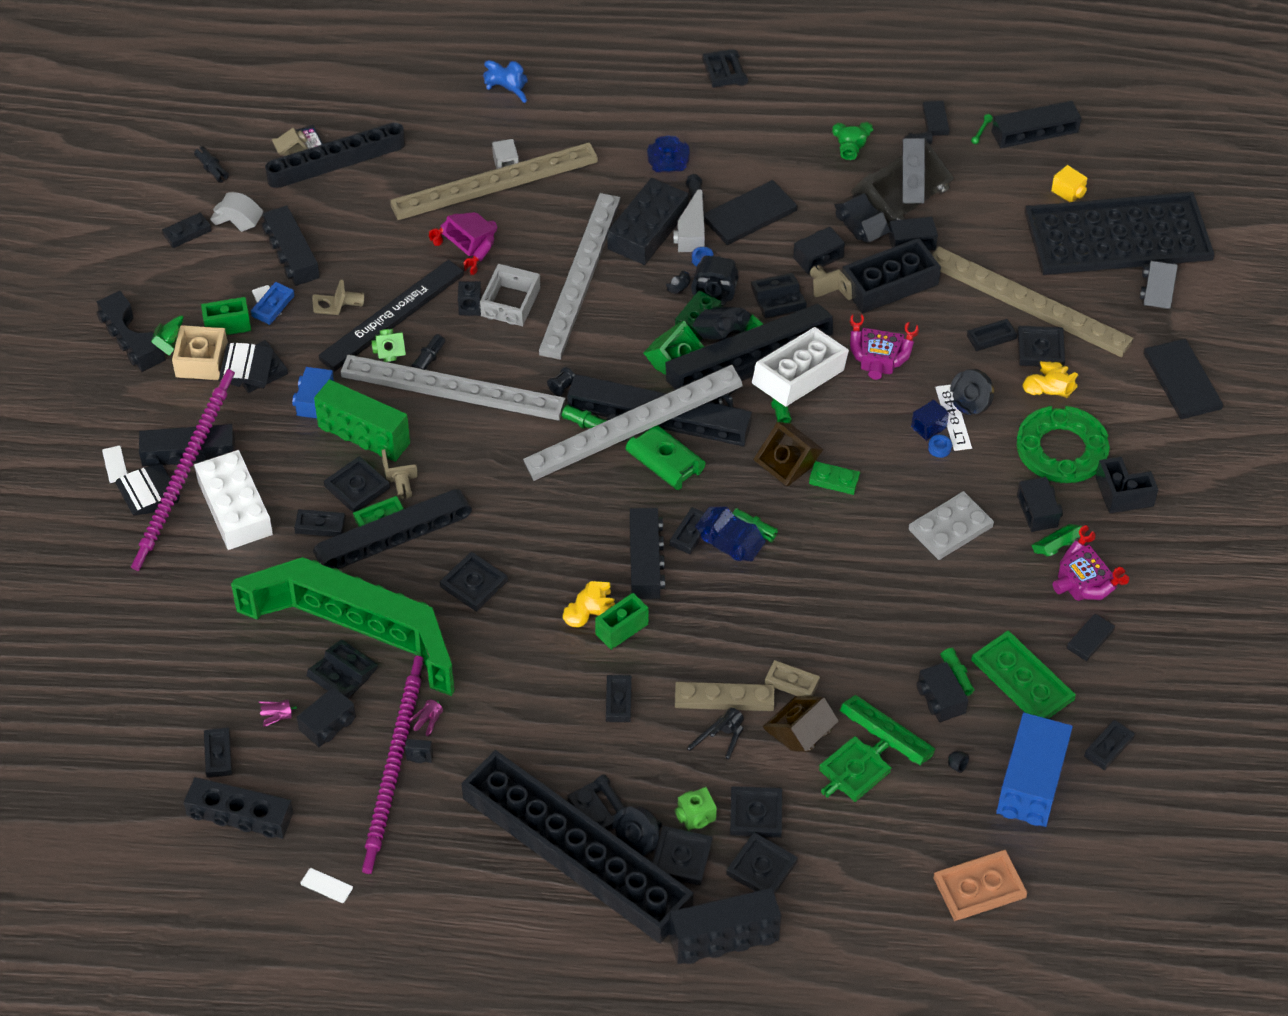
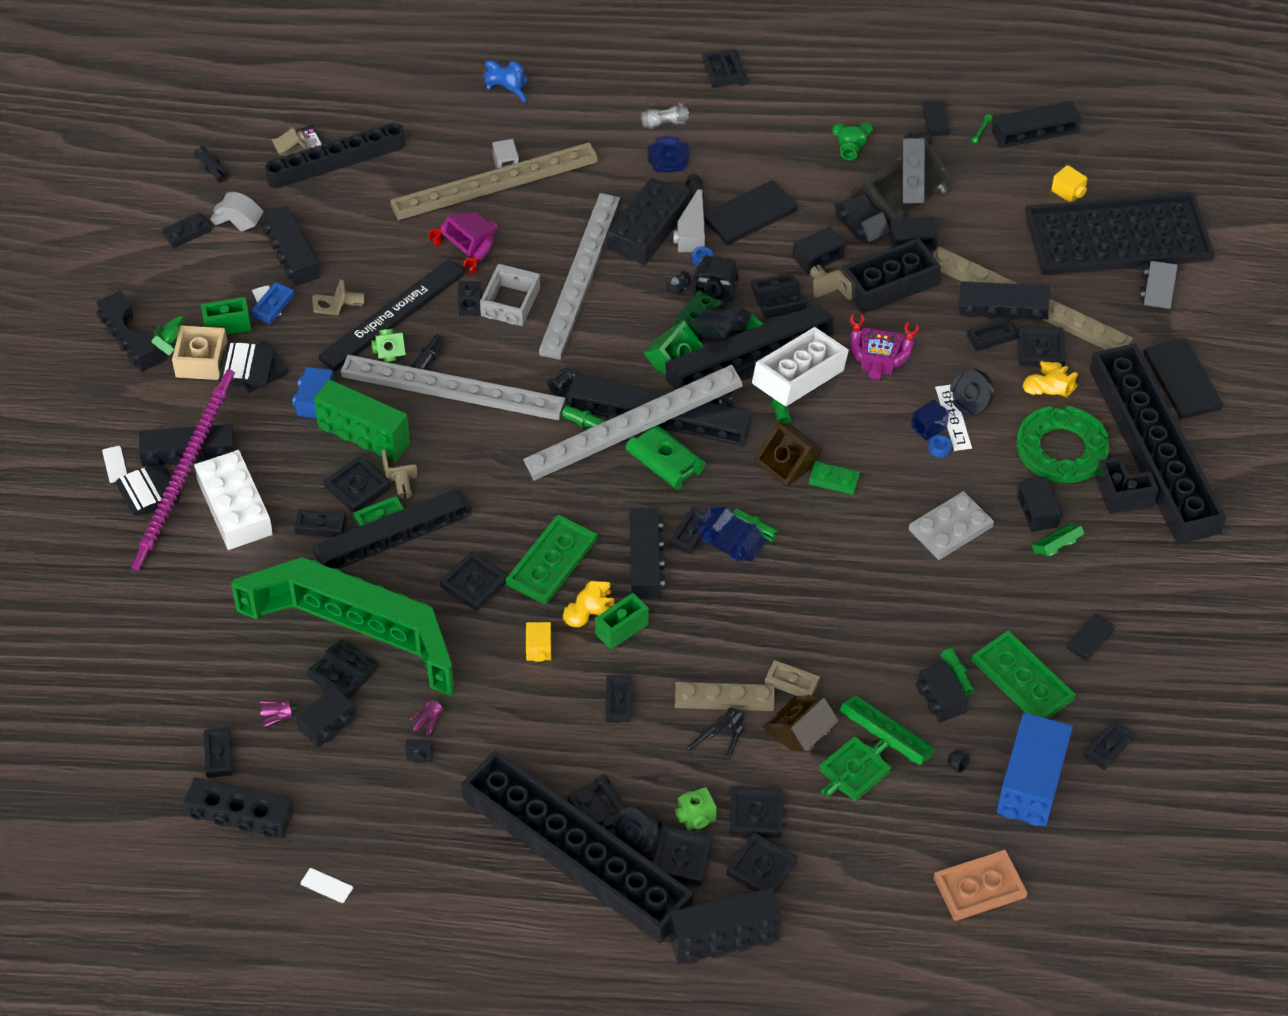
magenta hose [362,656,424,874] -> none
magenta torso [1053,525,1129,601] -> none
none -> green plate [506,514,598,605]
none -> yellow brick [526,622,551,662]
none -> clear piece [641,103,689,130]
none -> black brick [958,281,1050,321]
none -> black brick [1090,343,1226,544]

